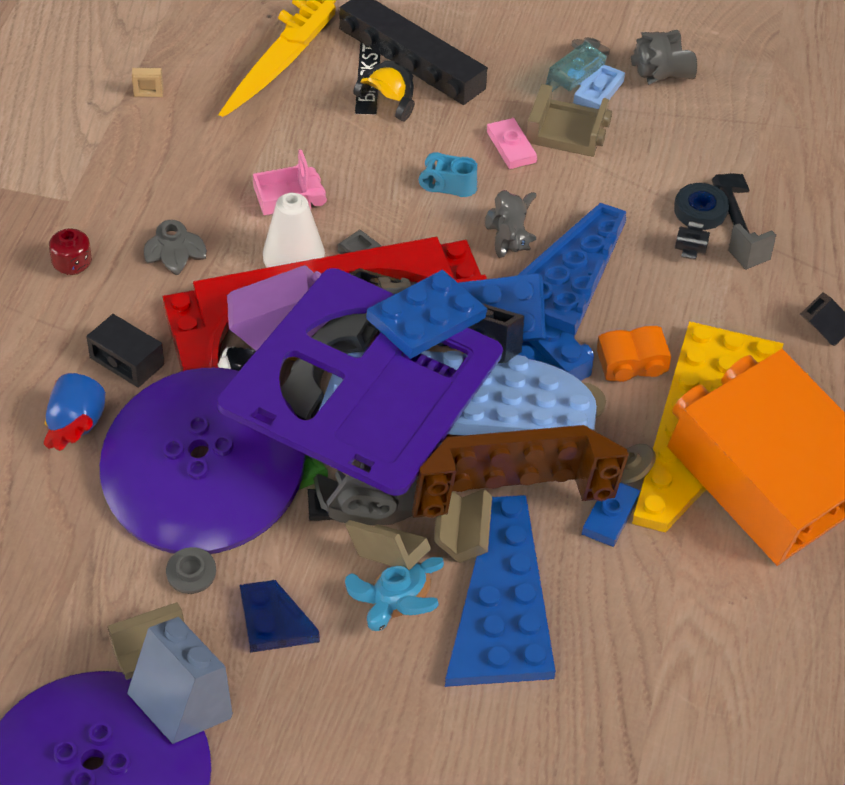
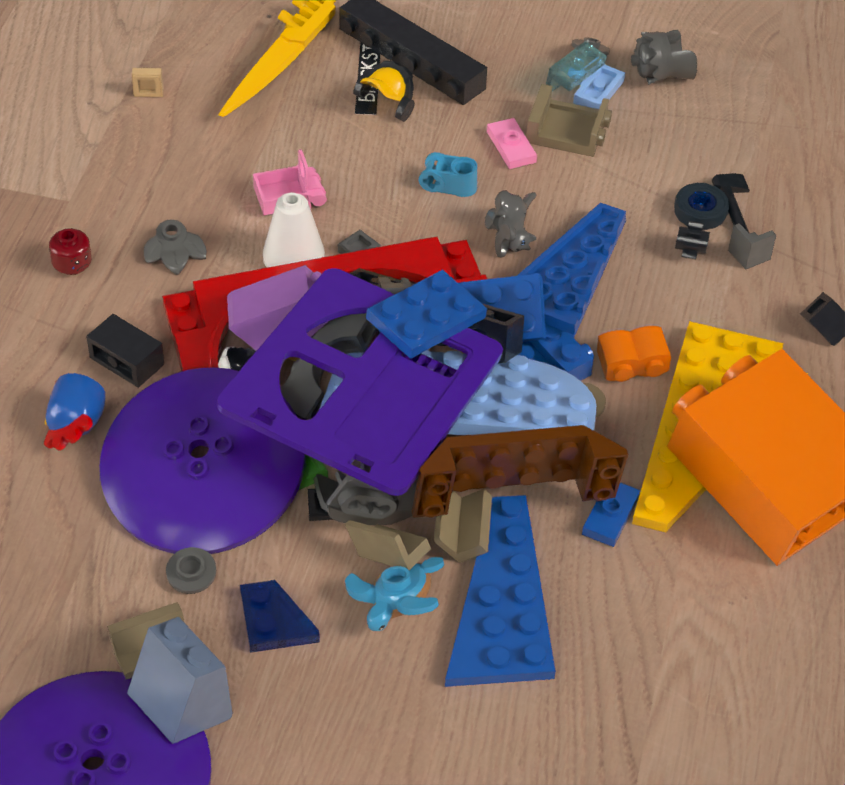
dark tan piece [620,444,656,483] -> none

